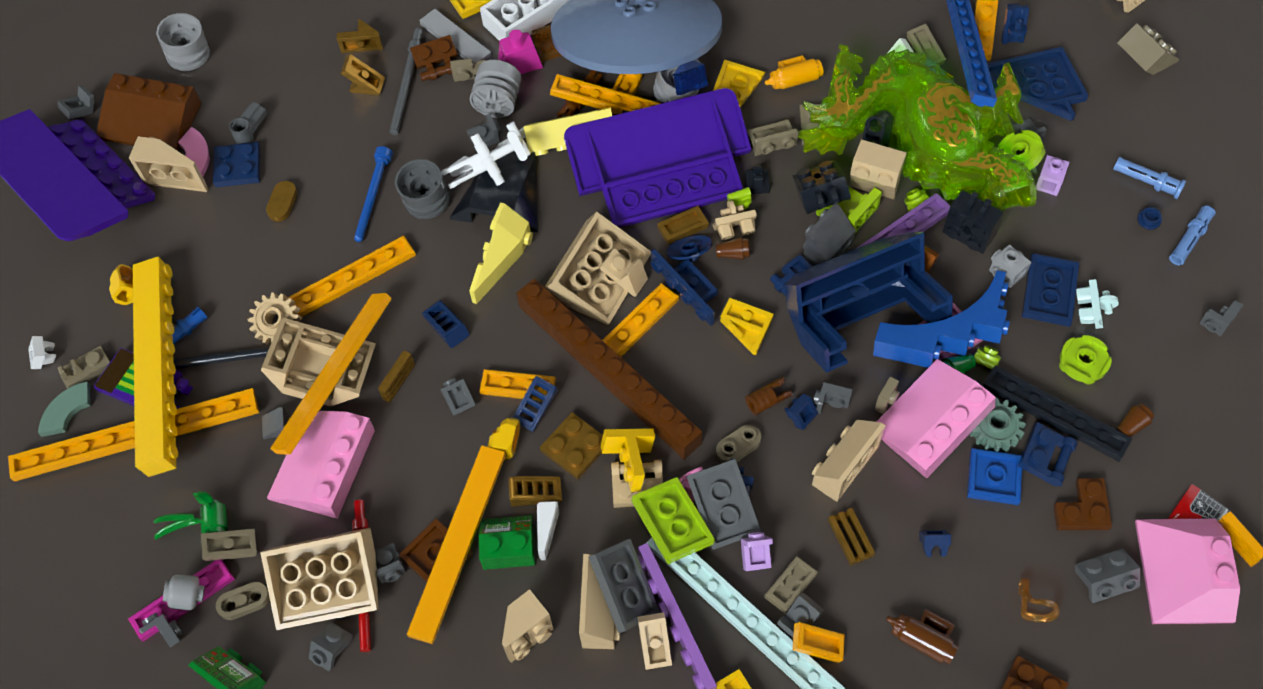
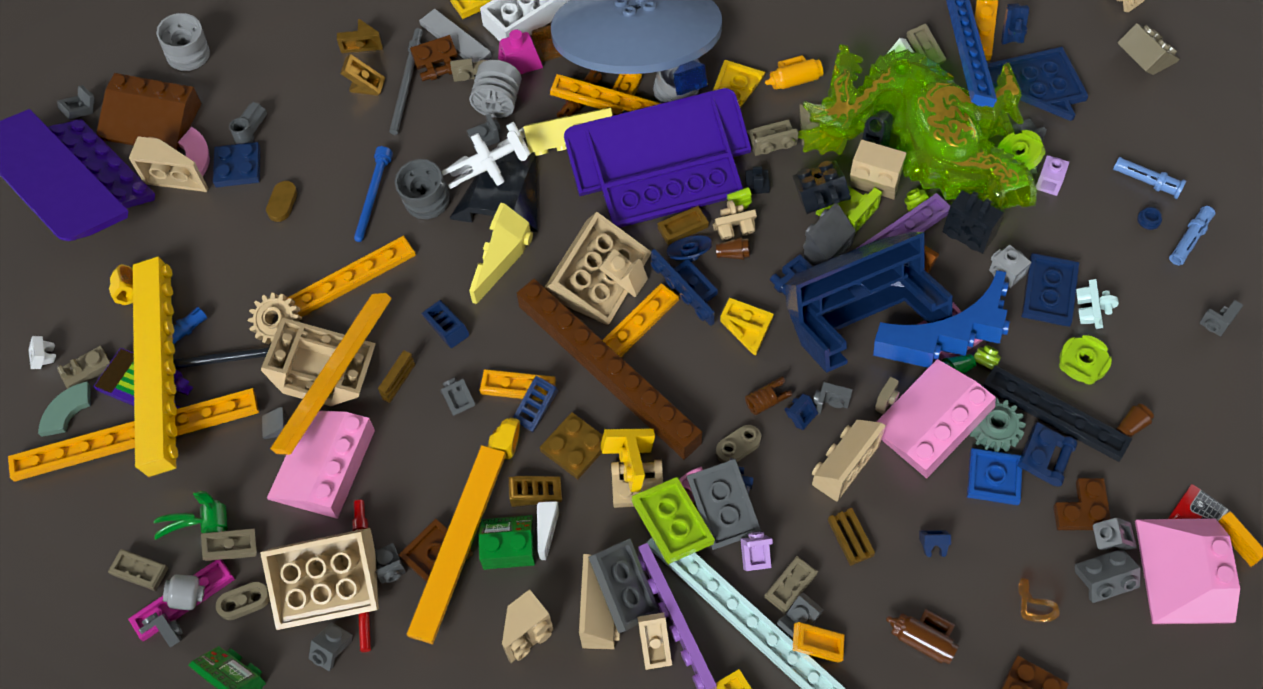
none -> dark tan plate [108,549,168,591]
none -> dark grey bracket [1093,518,1137,550]

